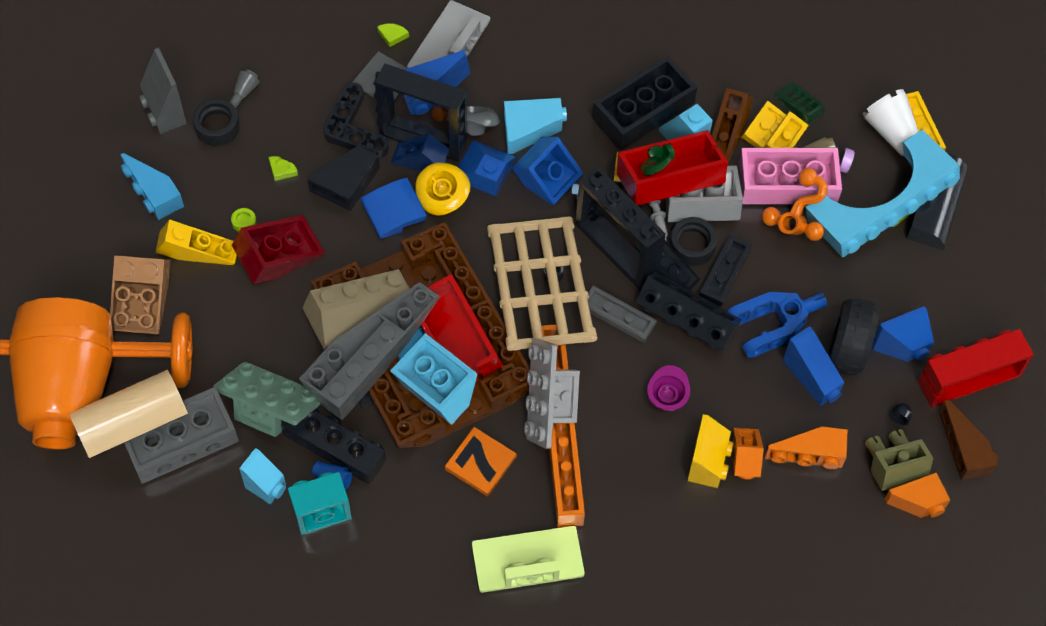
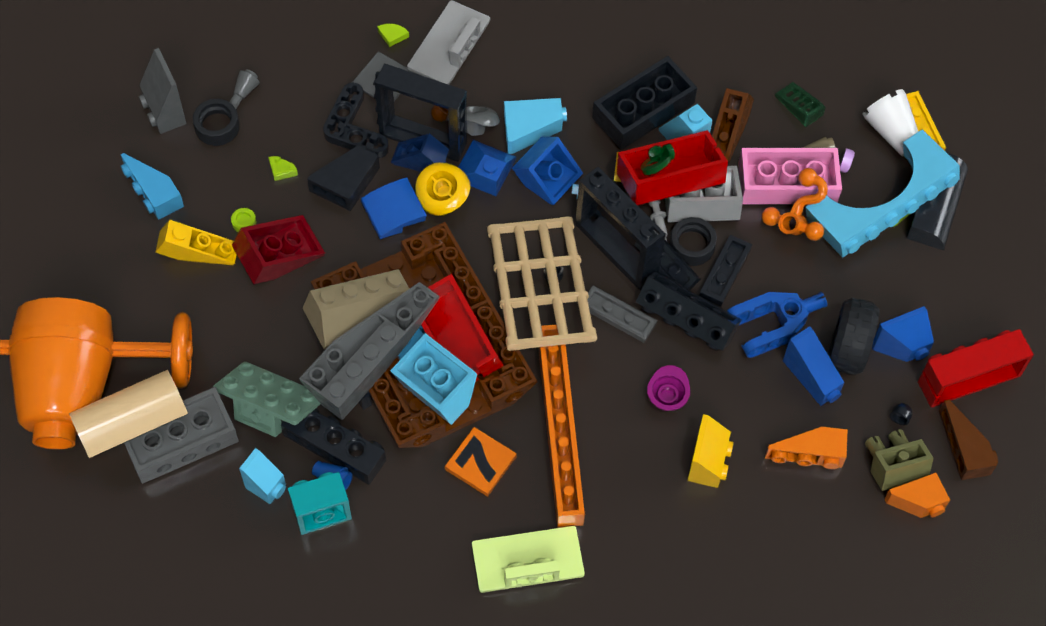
medium nougat slope [110,256,170,334] -> none
blue slope [404,50,471,115] -> none
light grey bracket [524,338,580,449] -> none
orange slope [733,427,764,479] -> none
yellow slope [741,101,809,148] -> none

